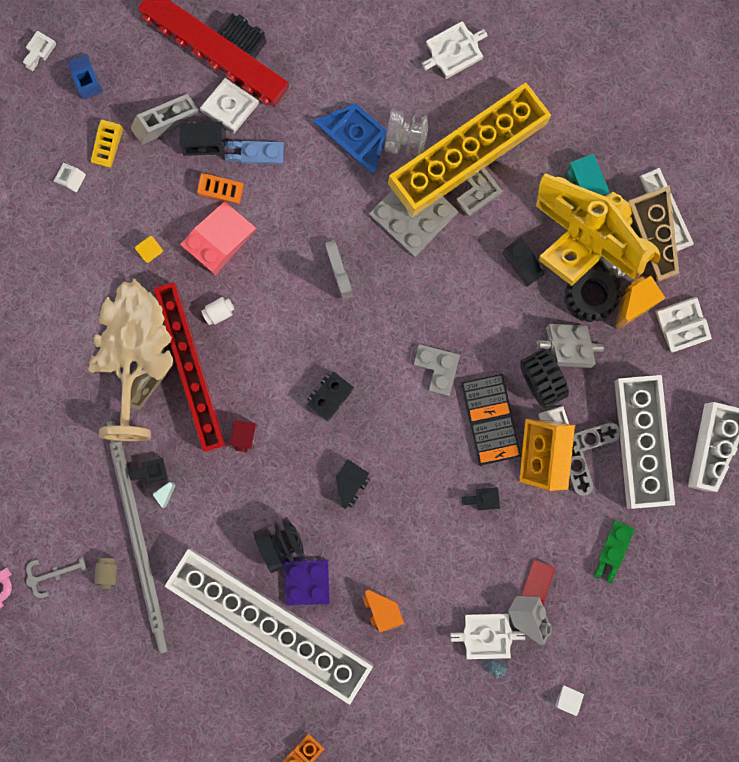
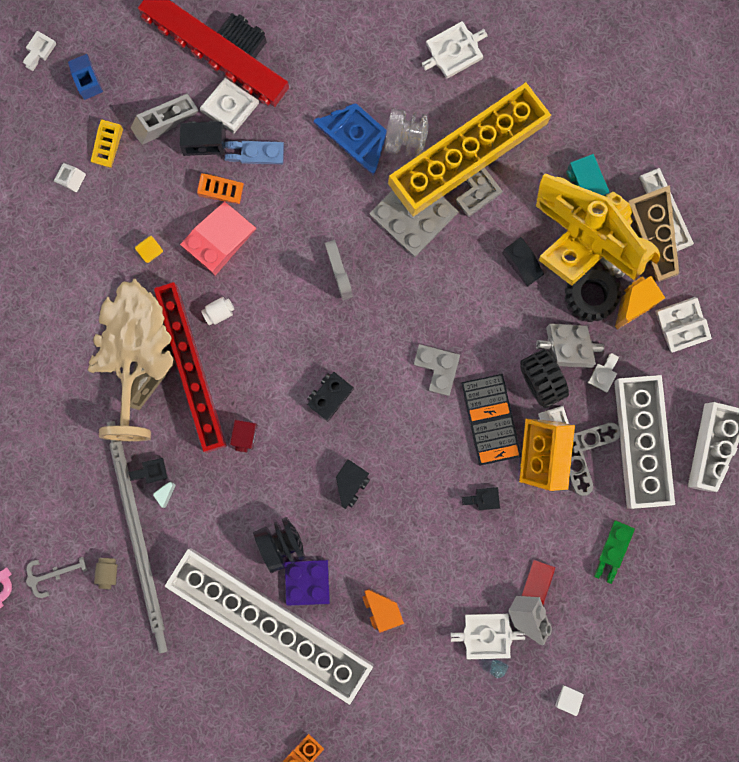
none -> white plate [588,353,619,393]

